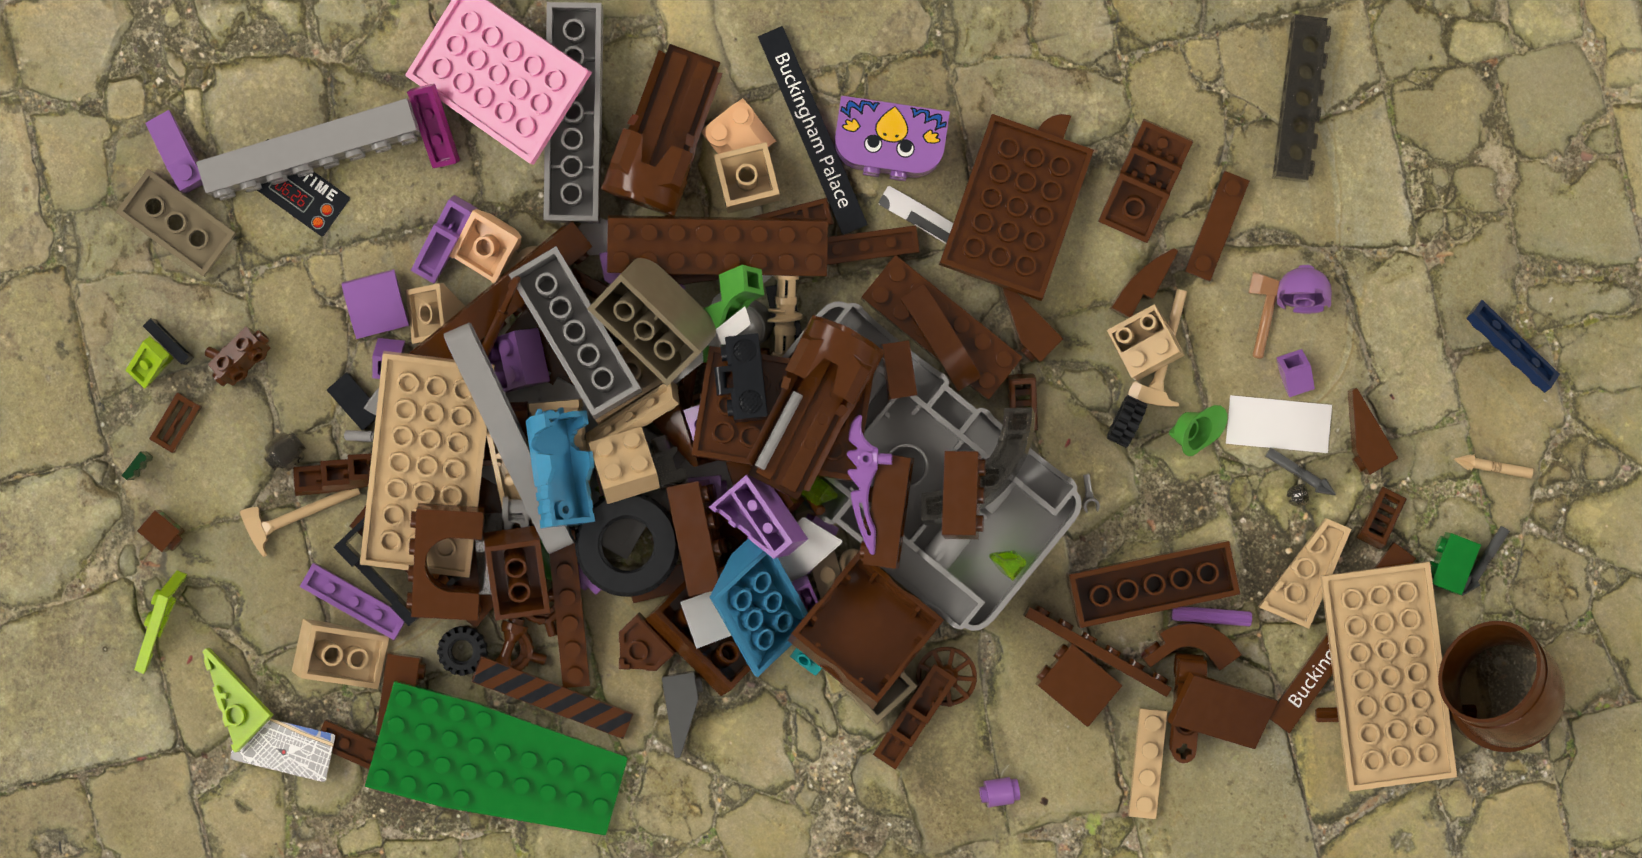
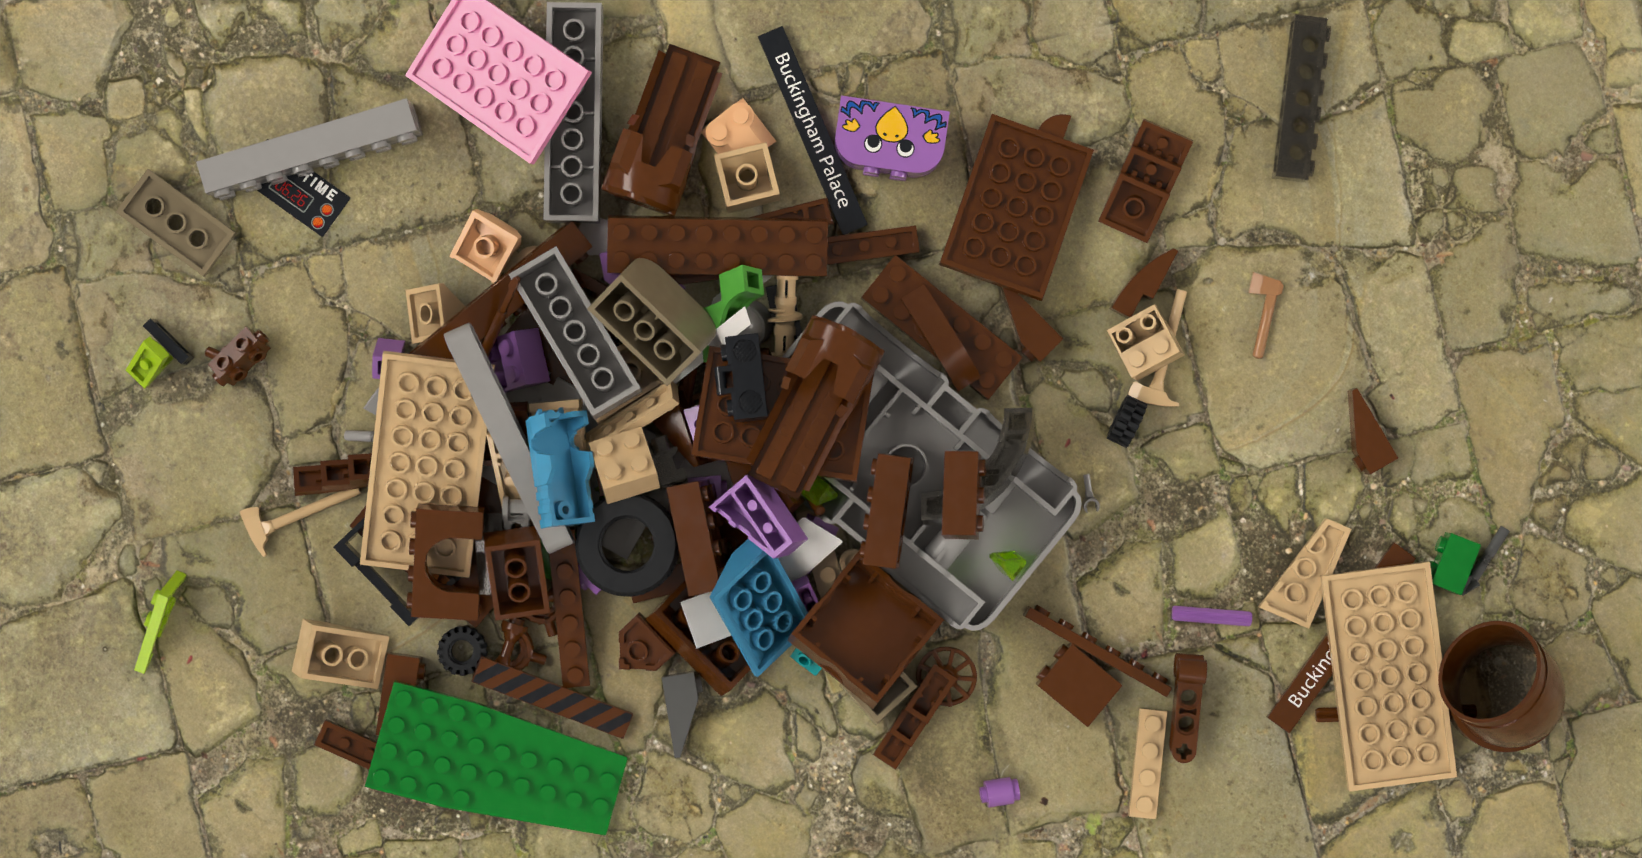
dark green piece [121,451,153,480] -> none
reddish brown brick [137,510,185,552] -> none
medium lavender slope [145,110,203,194] -> none
reddish brown tile [149,393,202,453] -> none
lime wing [202,648,274,752] -> none
sticker [230,719,335,782] -> none
clear smoke head [264,432,306,472] -> none
medium lavender plate [300,563,405,640] -> none
black tile [327,372,376,431] -> none
medium lavender slope [342,269,409,339] -> none
magenta plate [407,83,460,169] -> none
medium lavender slope [411,195,478,284] -> none
light grey bar [755,391,803,470] -> none
medium lavender piece [847,415,892,555] -> none
white sticker [878,186,953,244] -> none
reddish brown tile [880,340,917,399] -> none
reddish brown slope [1007,373,1038,432] -> none
reddish brown brick [1066,540,1240,628] -> none
reddish brown arch [1141,622,1242,671] -> none
reddish brown tile [1167,672,1278,749] -> none
bright green piece [1169,405,1228,456] -> none
reddish brown plate [1184,171,1250,282] -> none
white sticker [1226,395,1332,453] -> none
dark grey piece [1265,447,1336,495] -> none
medium lavender brick [1276,349,1315,397] -> none
medium lavender cylinder [1277,265,1332,314] -> none
clear smoke hinge [1287,483,1309,506] -> none
reddish brown slope [1357,487,1407,549] -> none
tan piece [1454,454,1533,479] -> none
dark blue plate [1466,300,1560,393] -> none

